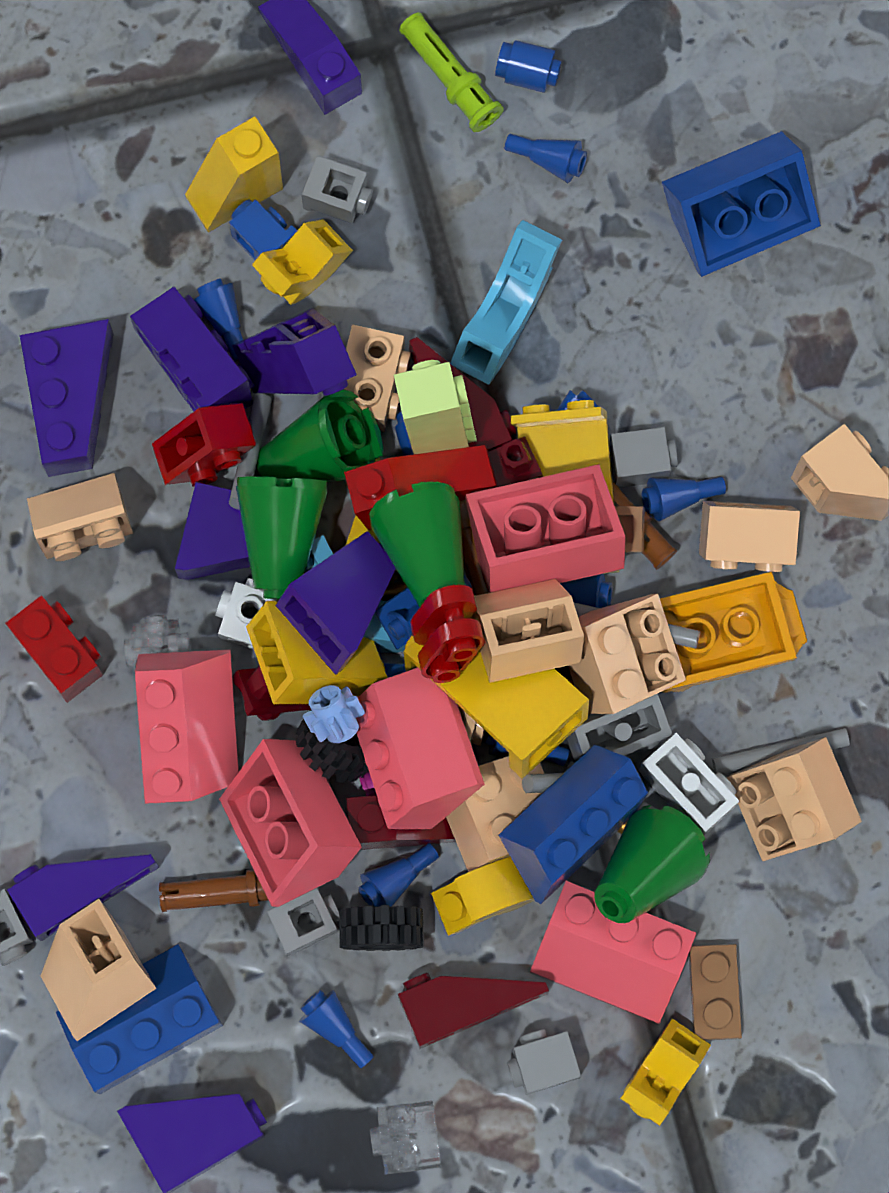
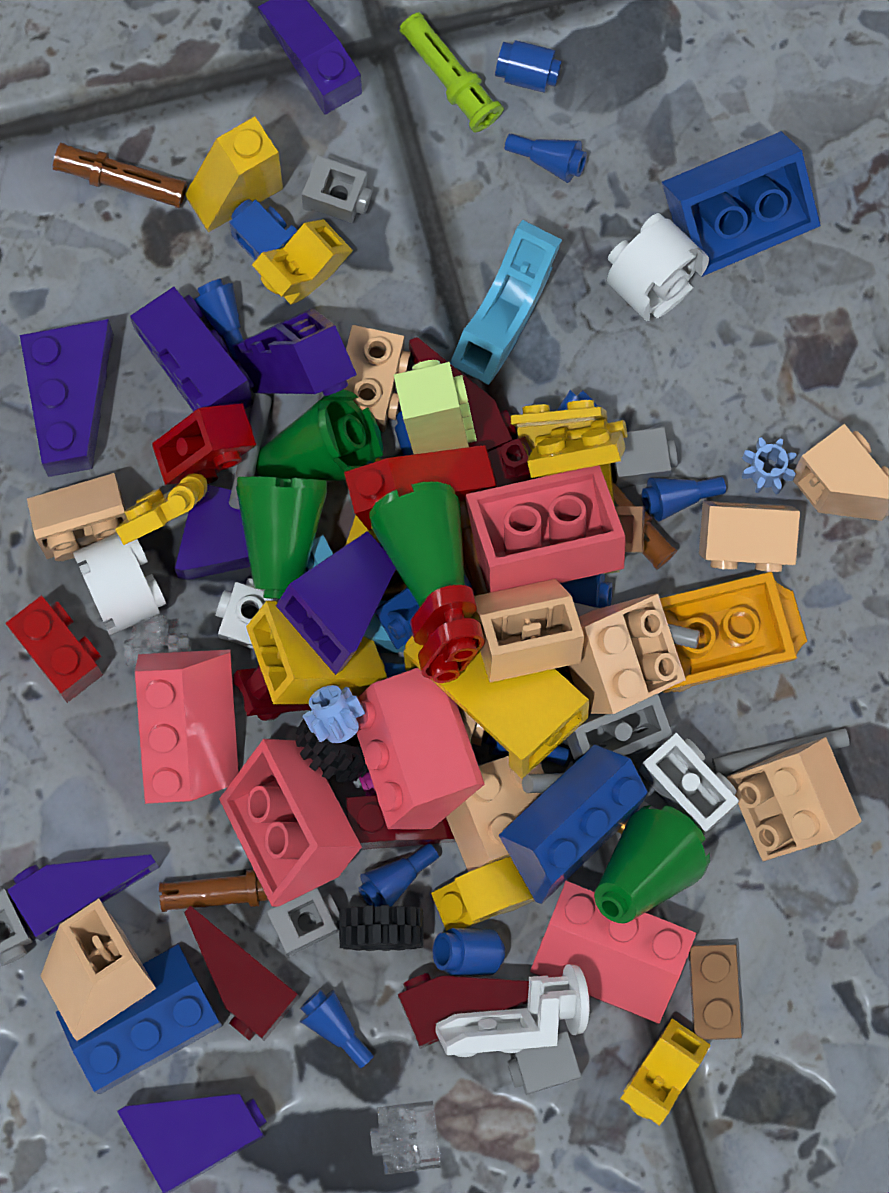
none -> dark orange pin [53,143,187,209]
none -> white brick [73,533,166,635]
none -> yellow plate [115,473,208,545]
none -> dark red slope [184,906,300,1041]
none -> blue brick [433,928,505,976]
none -> white piece [436,964,590,1057]
none -> yellow plate [527,419,627,478]
none -> white brick [607,213,709,321]
none -> light blue gear [741,437,797,494]

